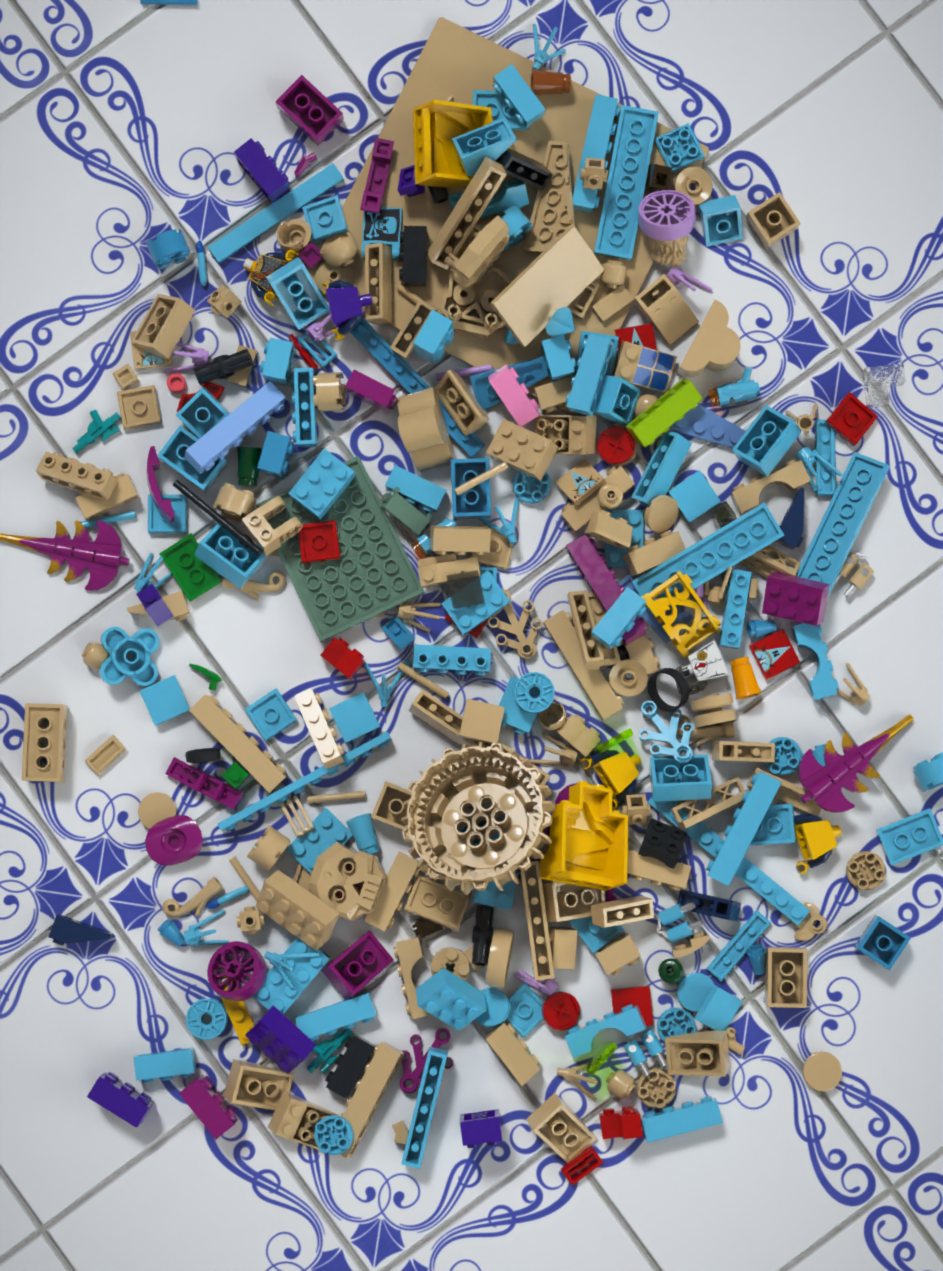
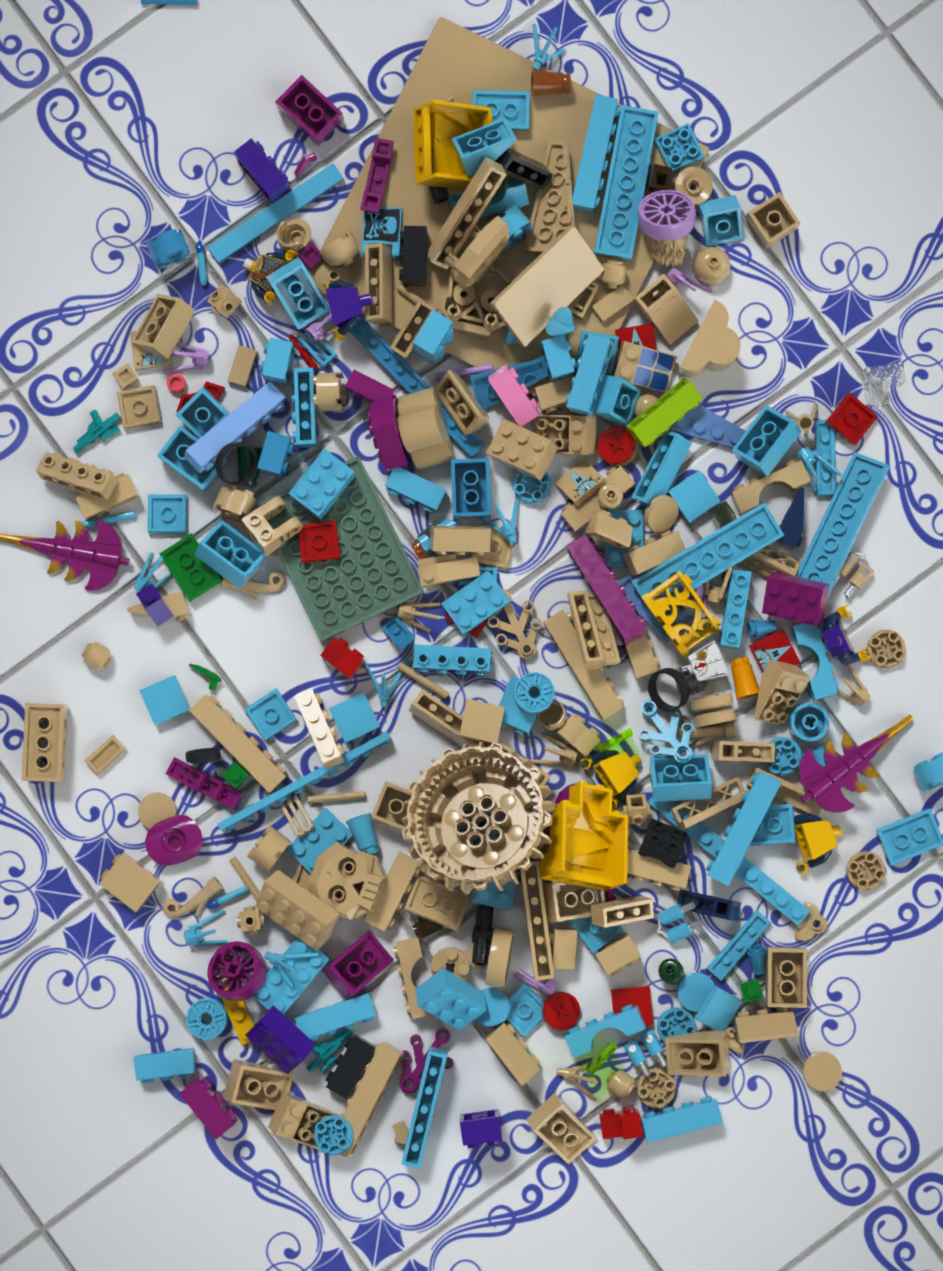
dark blue slope [49,914,114,946] -> none
dark purple brick [87,1072,154,1128] -> none
medium azure plant [99,627,159,686] -> none
magenta slope [147,446,175,523] -> none
dark azure cone [157,919,185,947] -> none
black bar [173,480,263,556] -> none
black piece [194,349,253,385] -> none
medium azure tile [302,195,348,243] -> none
sand green brick [380,487,432,535] -> none
dark purple slope [397,165,425,197] -> none
clear smoke piece [447,570,484,609] -> none
tan bar [454,461,508,495] -> none
medium azure brick [493,64,546,128] -> none
red tile [561,1146,604,1186] -> none
tan brick [580,158,608,190] -> none
medium azure brick [592,587,647,650] -> none
tan dish [609,659,648,697] -> none
tan slope [672,932,710,959] -> none
medium azure piece [708,367,760,407] -> none
tan tile [747,579,758,600] -> none
dark azure brick [854,915,911,970] -> none
none -> tan brick [99,853,162,912]
none -> black tyre [215,442,258,486]
none -> magenta brick [368,398,408,470]
none -> tan cylinder [692,247,731,286]
none -> tan slope [733,1007,799,1043]
none -> green brick [737,977,764,1003]
none -> tan slope [754,659,810,726]
none -> medium azure brick [788,703,830,742]
none -> torso [822,605,872,665]
none -> tan tile [866,630,906,668]

